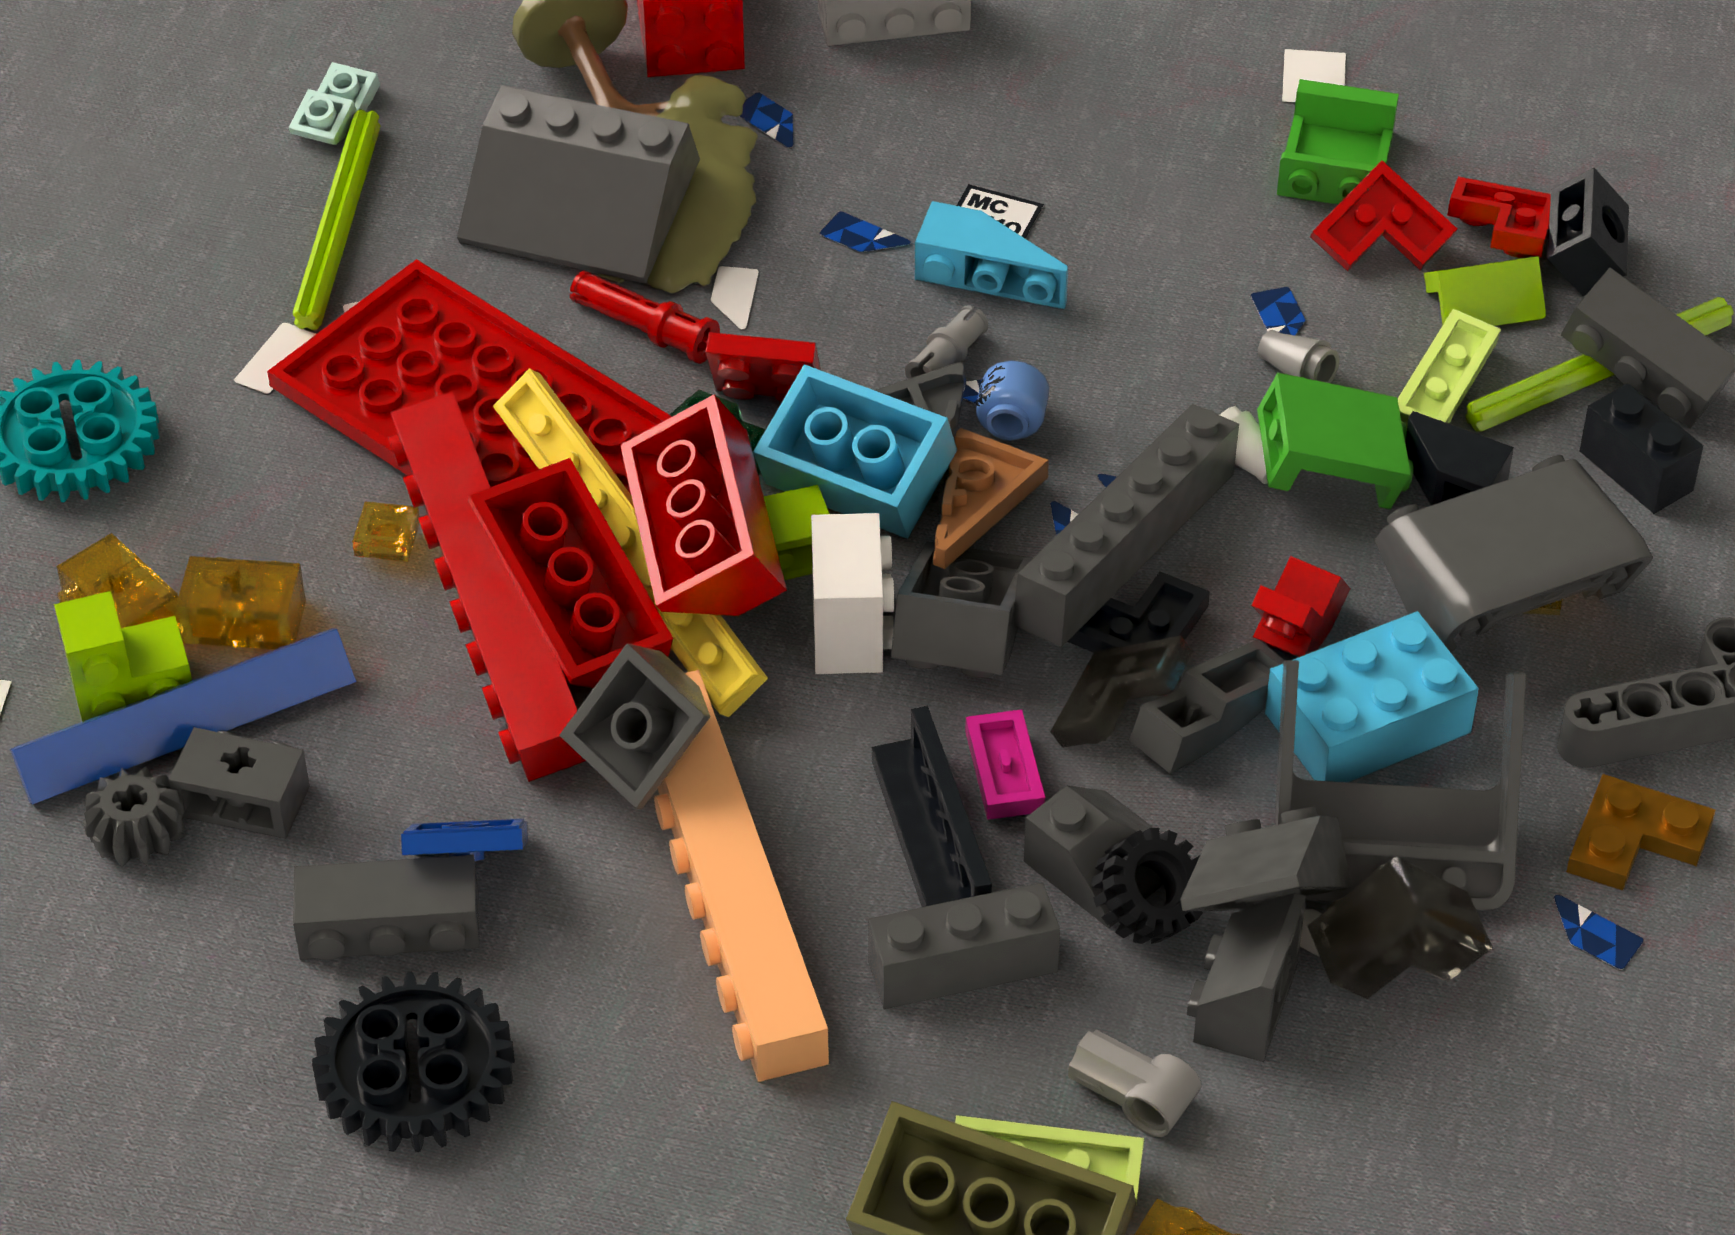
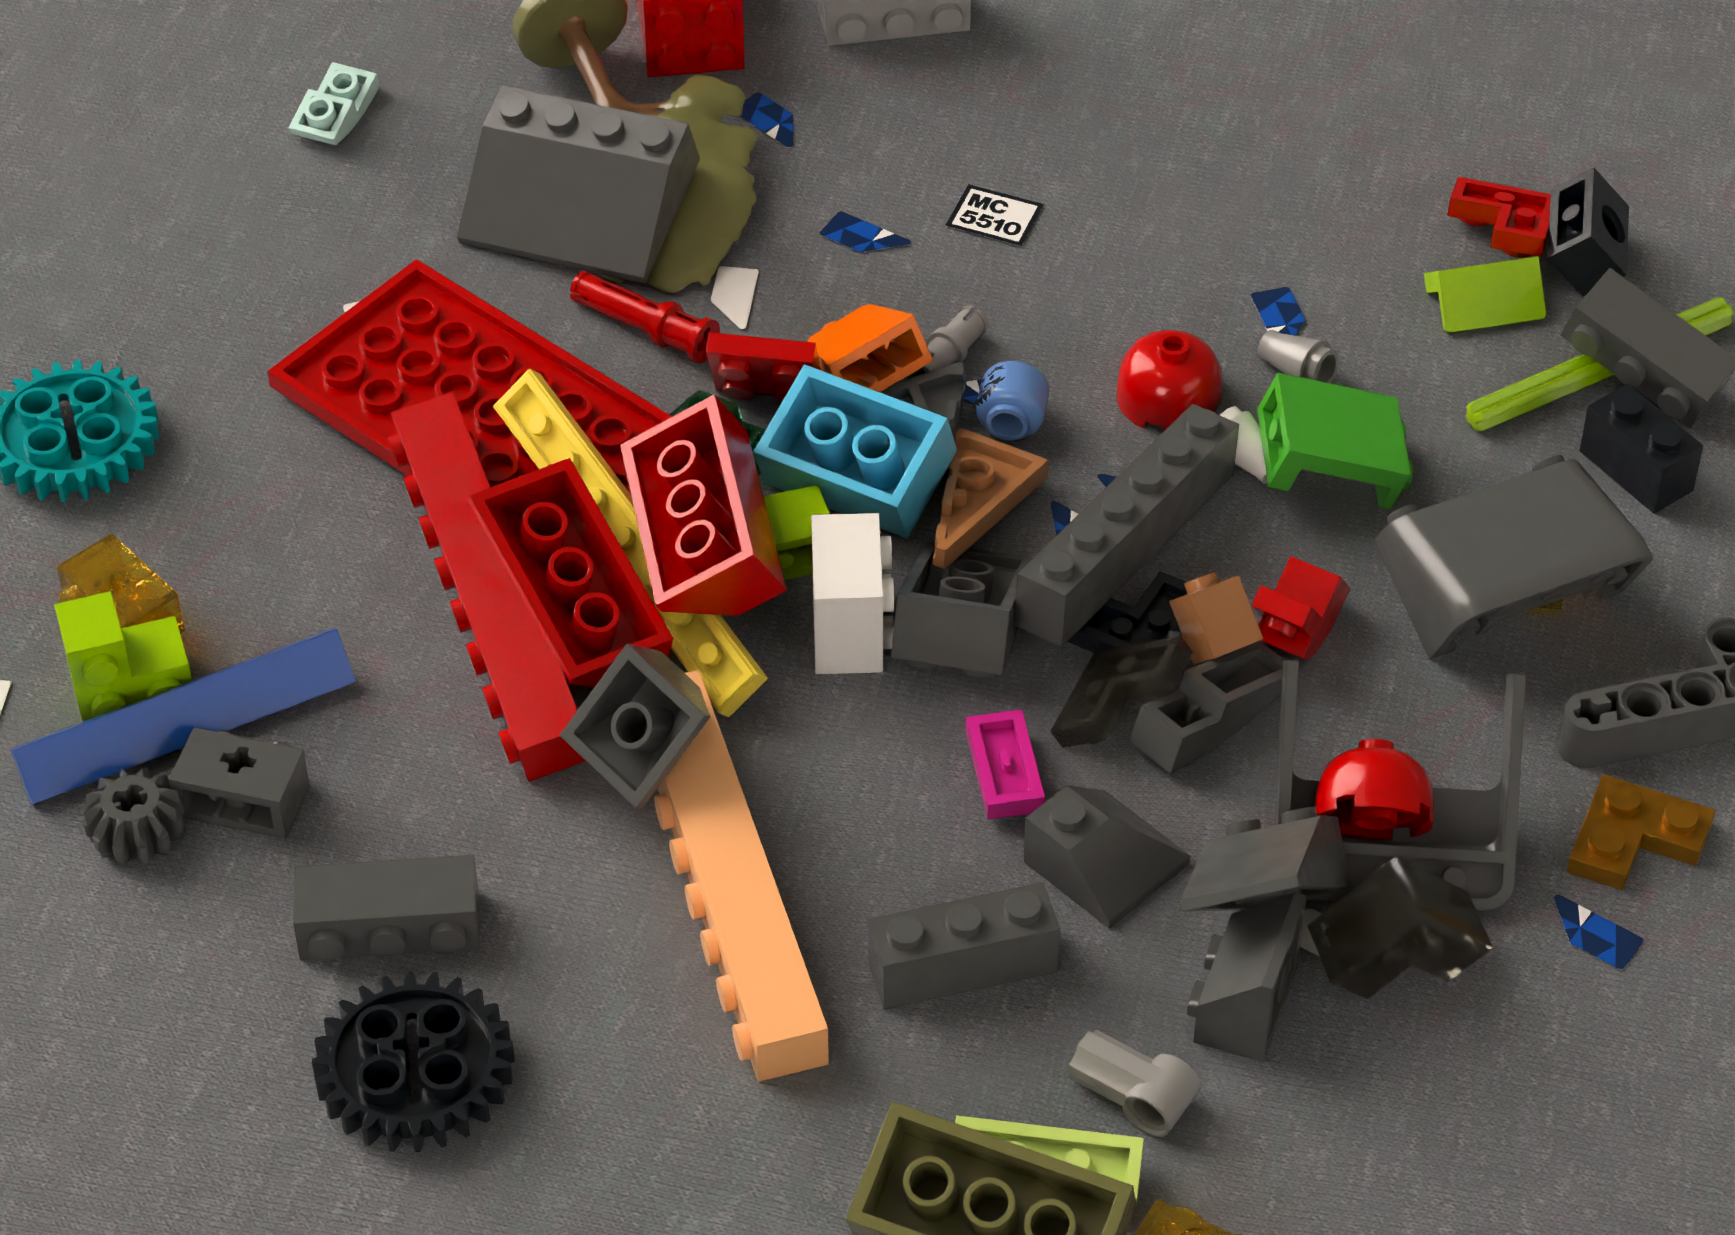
clear yellow brick [176,556,306,650] -> none
white sticker [234,323,316,394] -> none
lime axle [293,109,381,331] -> none
clear yellow plate [352,501,420,562] -> none
blue plate [401,818,528,861] -> none
black fence [872,706,992,907] -> none
medium azure slope [915,201,1068,309] -> none
black tyre [1092,828,1203,944] -> none
medium azure brick [1265,611,1479,782] -> none
bright green panel [1277,79,1399,205] -> none
white sticker [1282,49,1346,102] -> none
red plate [1310,160,1458,271] -> none
yellowish green plate [1398,309,1501,430] -> none
black slope [1405,411,1514,506] -> none
none -> orange torso [807,304,934,392]
none -> red cylinder [1116,329,1223,433]
none -> medium nougat brick [1169,572,1263,664]
none -> red cylinder [1315,739,1434,840]

